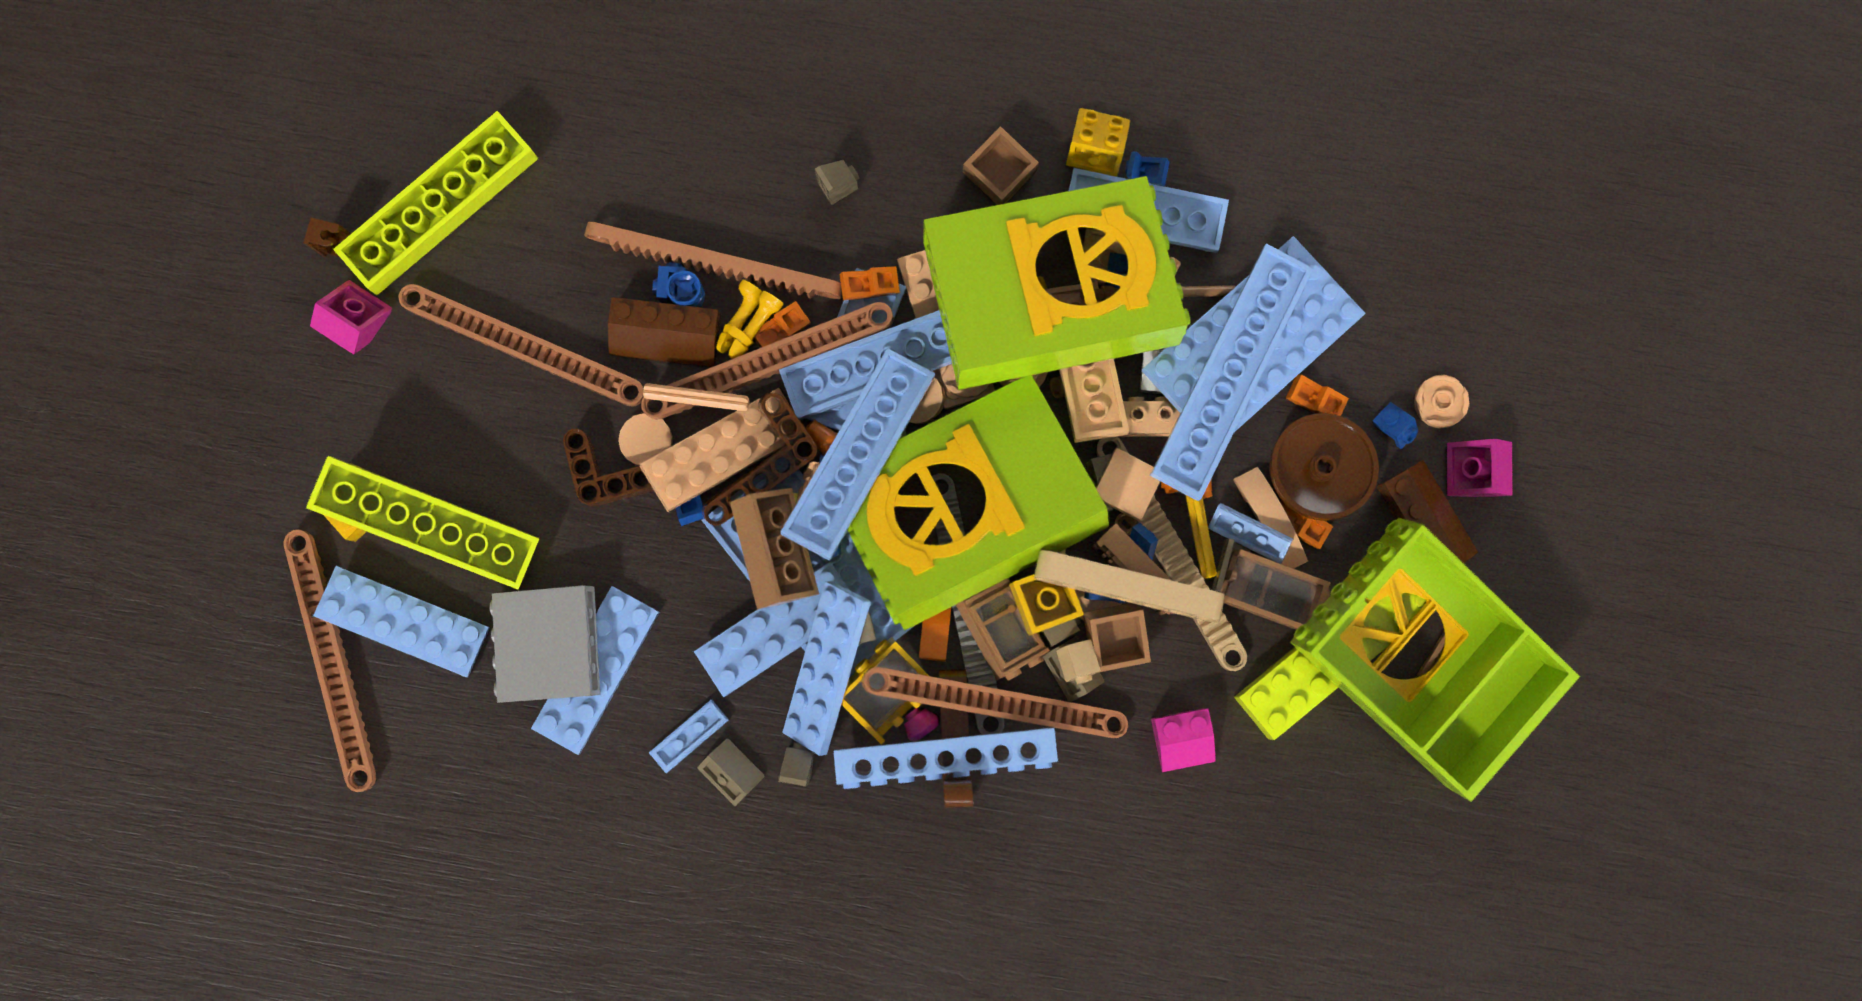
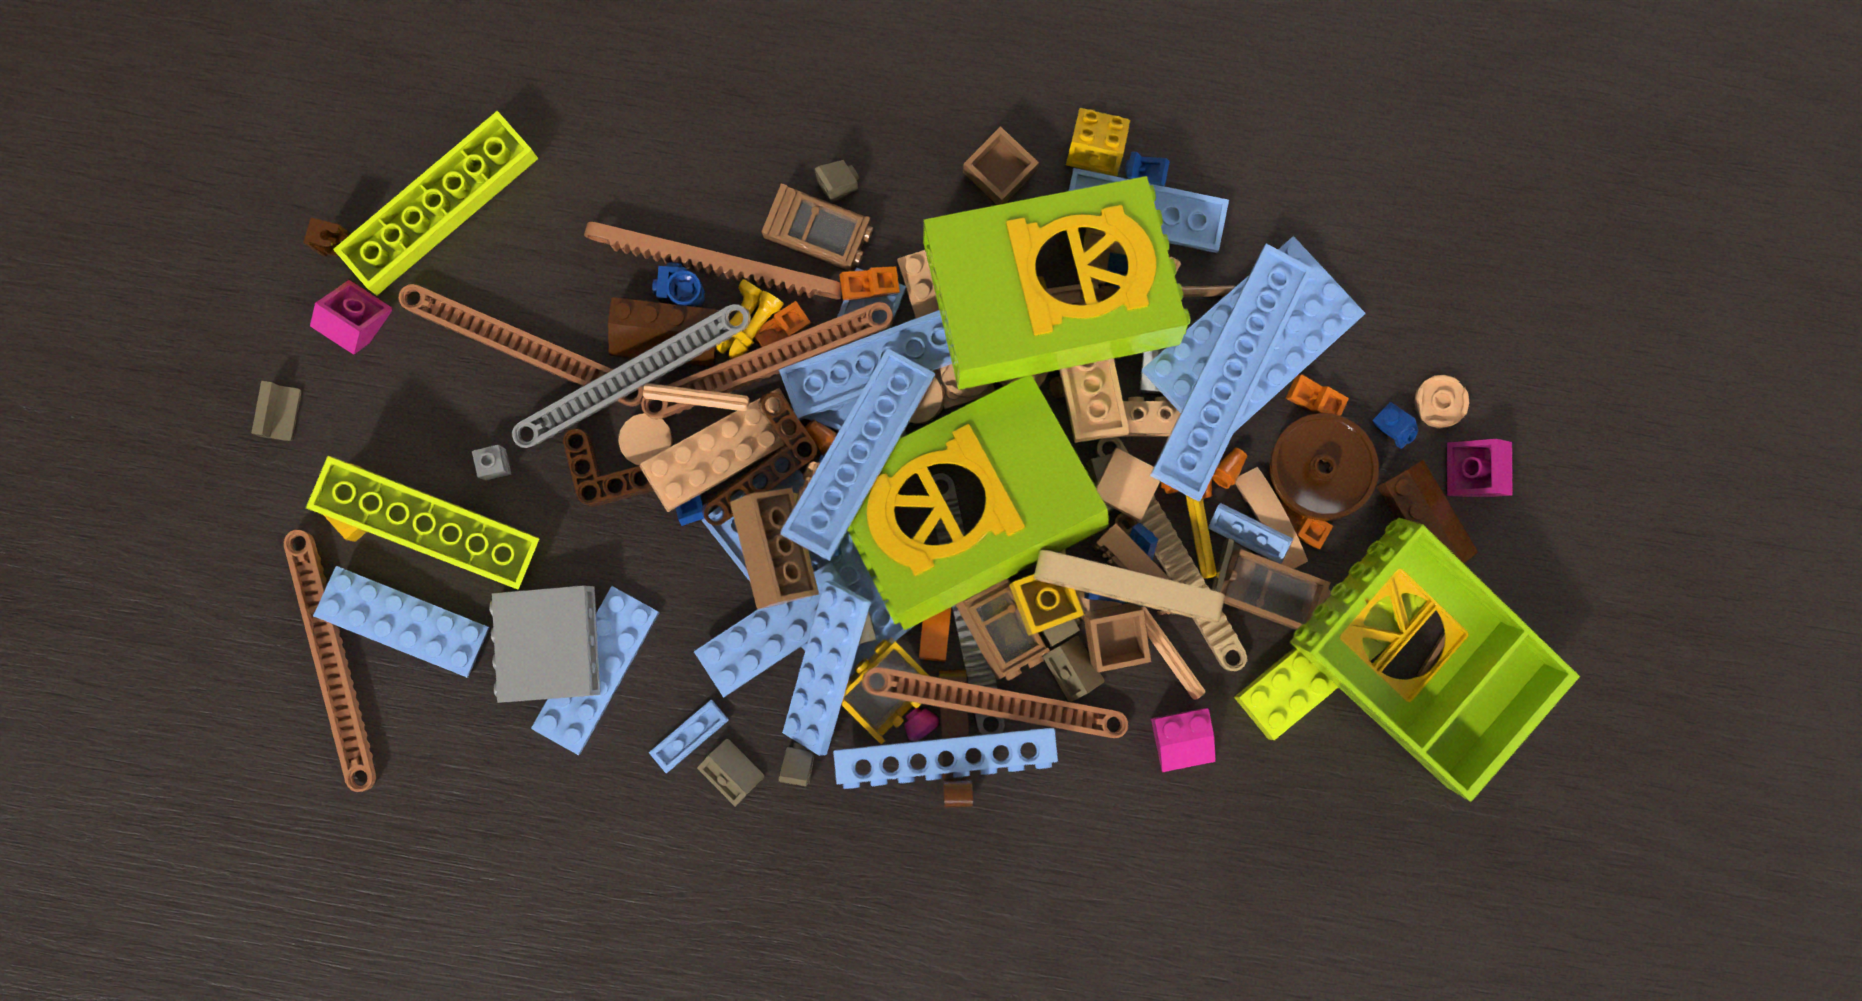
tan brick [1056,639,1101,684] -> none
none -> dark tan panel [252,381,302,441]
none -> light grey brick [472,445,511,481]
none -> light grey gear [512,304,751,448]
none -> medium nougat door [762,183,874,271]
none -> light nougat axle [1141,606,1205,700]
none -> orange cone [1212,448,1247,488]

